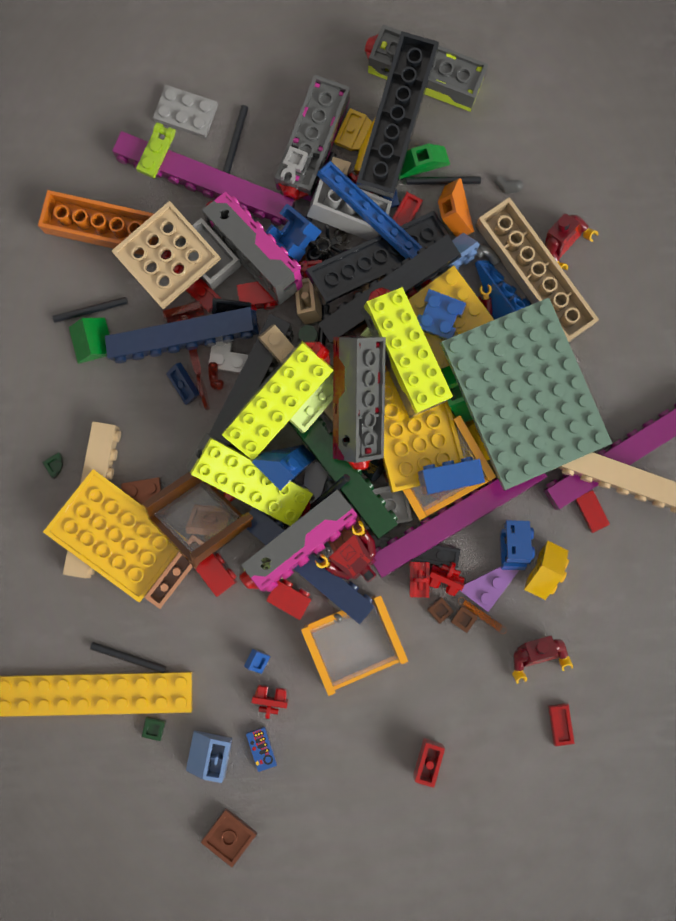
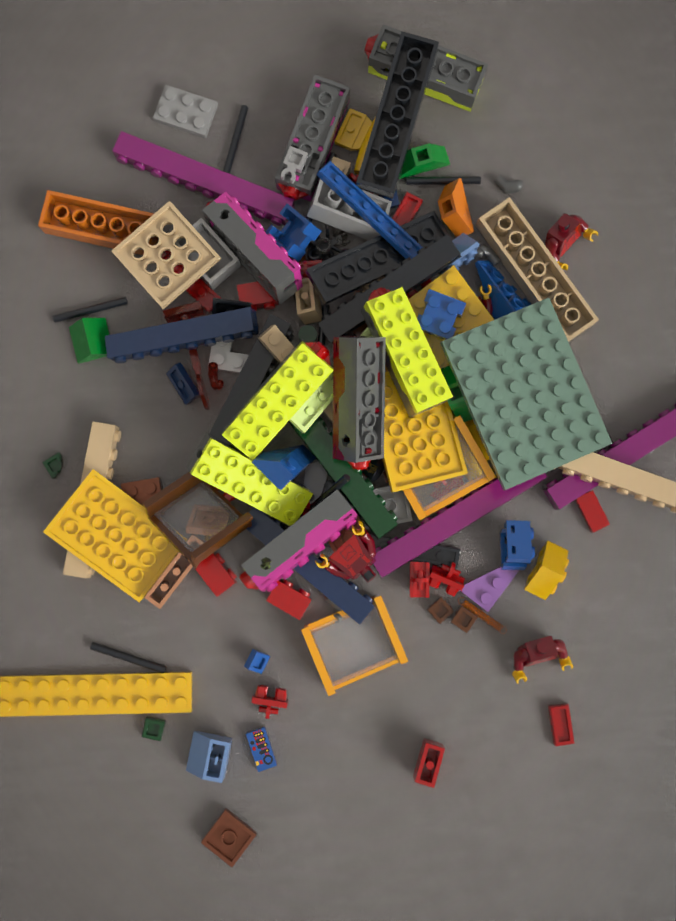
lime plate [136,122,176,179] -> none
blue brick [418,457,485,496] -> none

